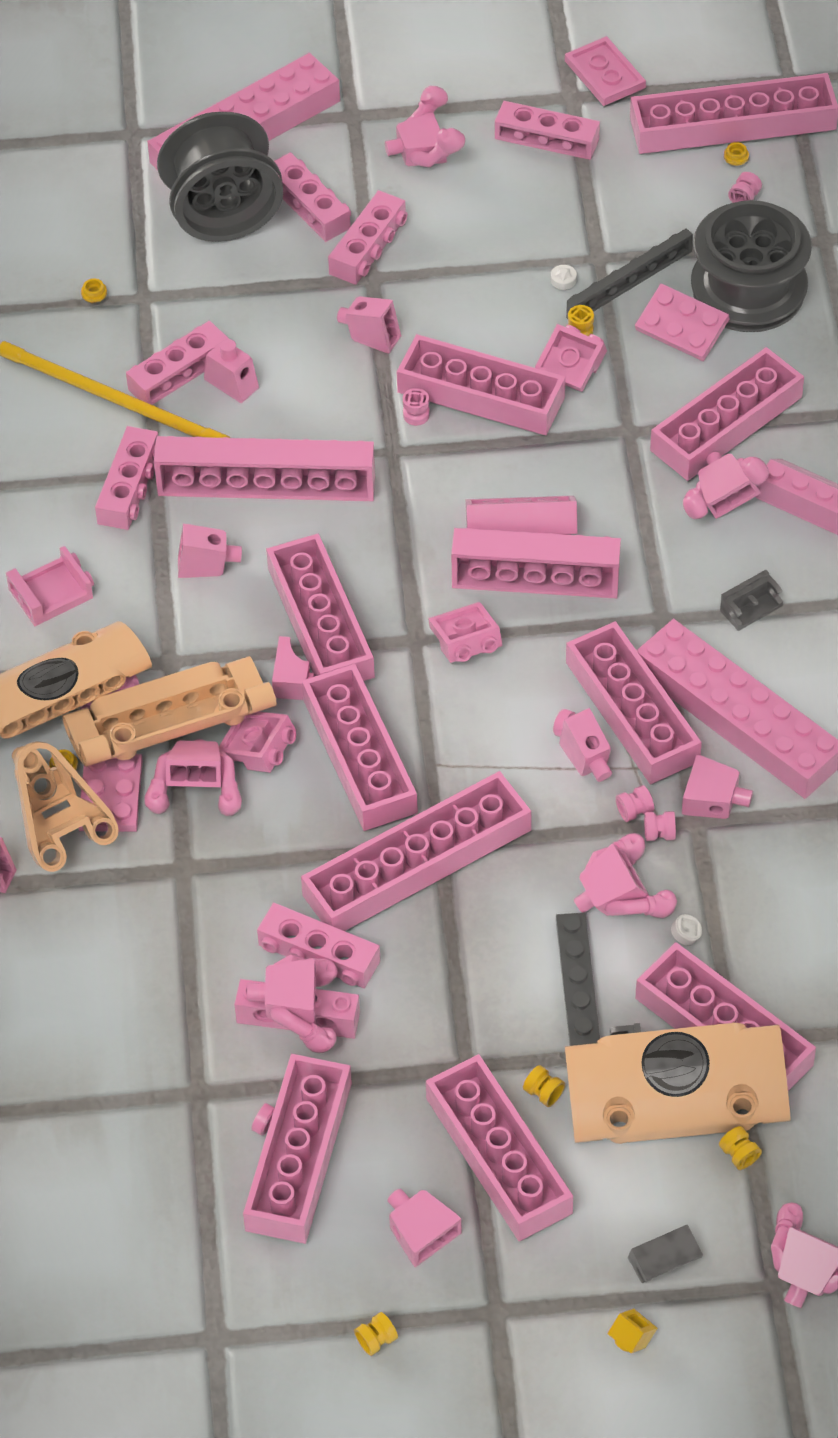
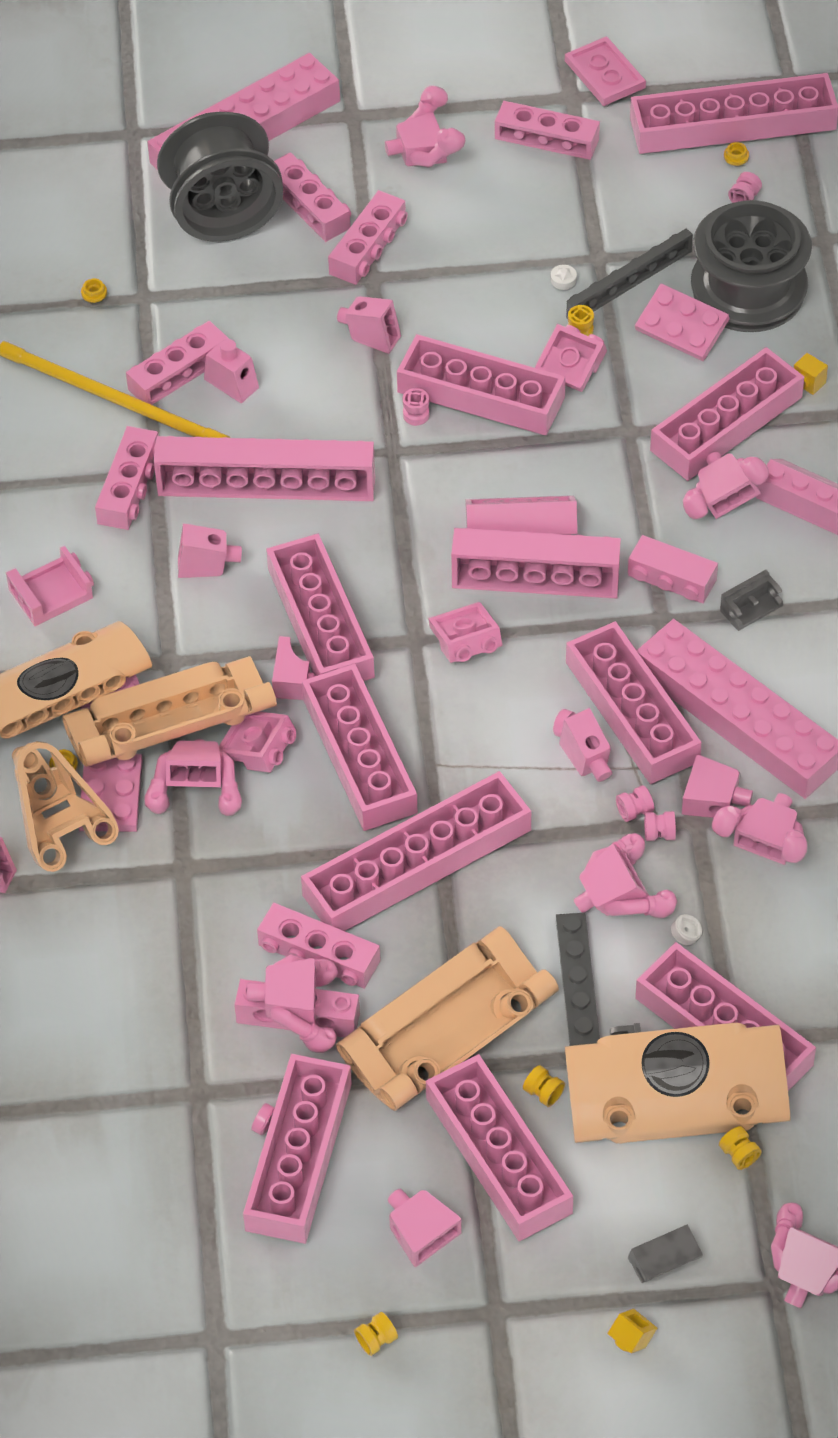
none -> light nougat panel [336,926,559,1111]
none -> bright pink brick [628,535,718,604]
none -> bright pink torso [712,793,807,865]
none -> yellow plate [794,353,828,395]

